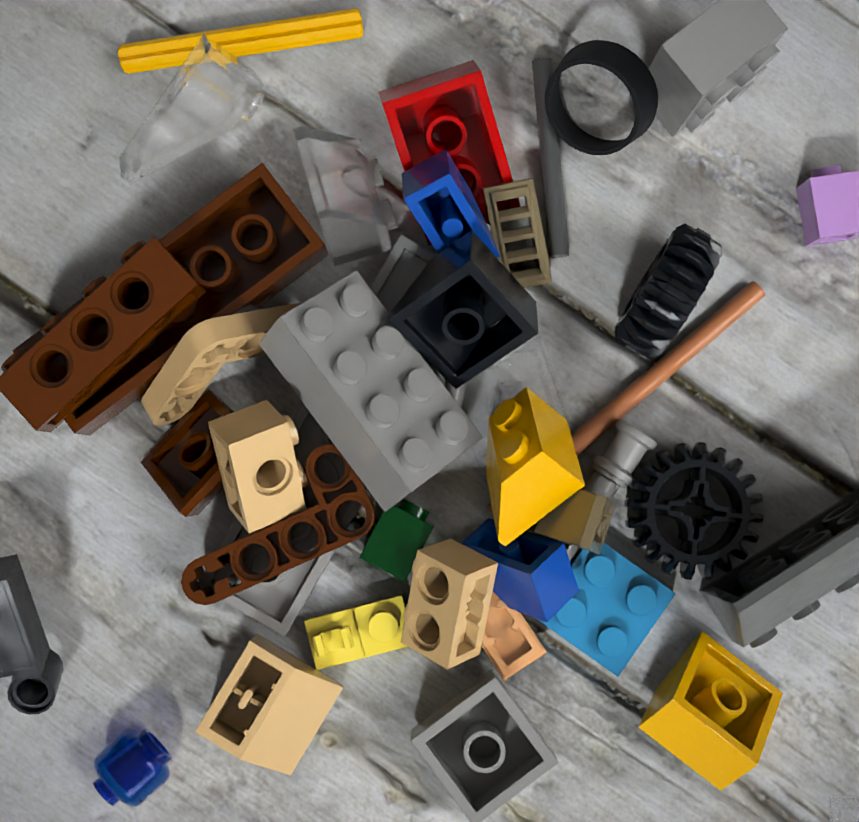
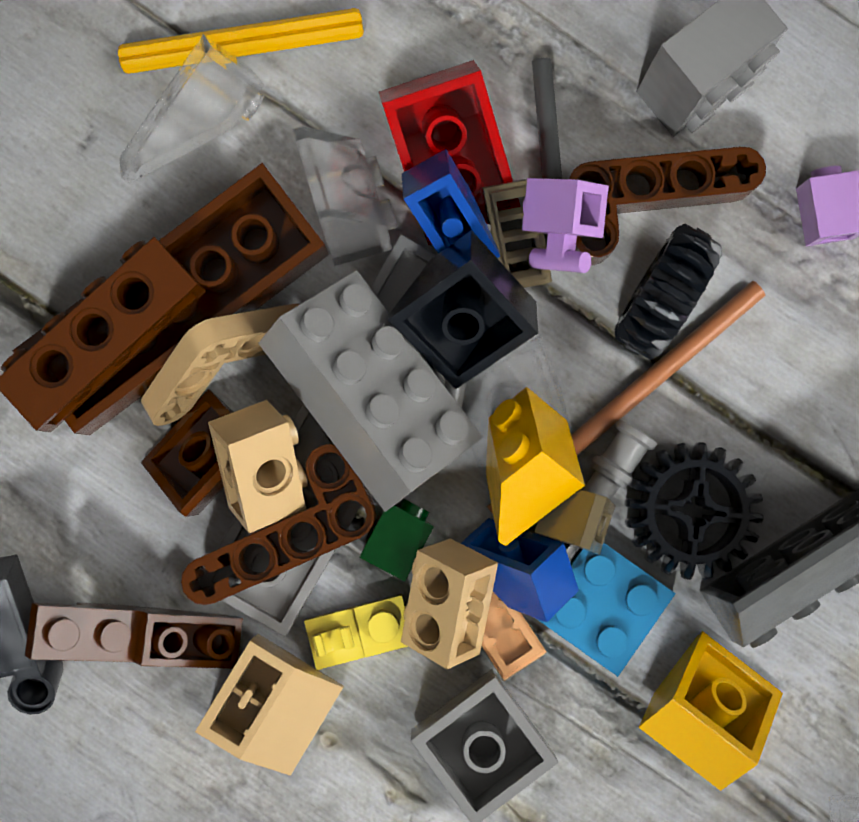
clear blue head [93,728,172,807] -> none
black tyre [545,40,658,155] -> none
none -> reddish brown slope [25,602,243,669]
none -> lavender brick [522,178,609,273]
none -> reddish brown beam [569,147,766,266]

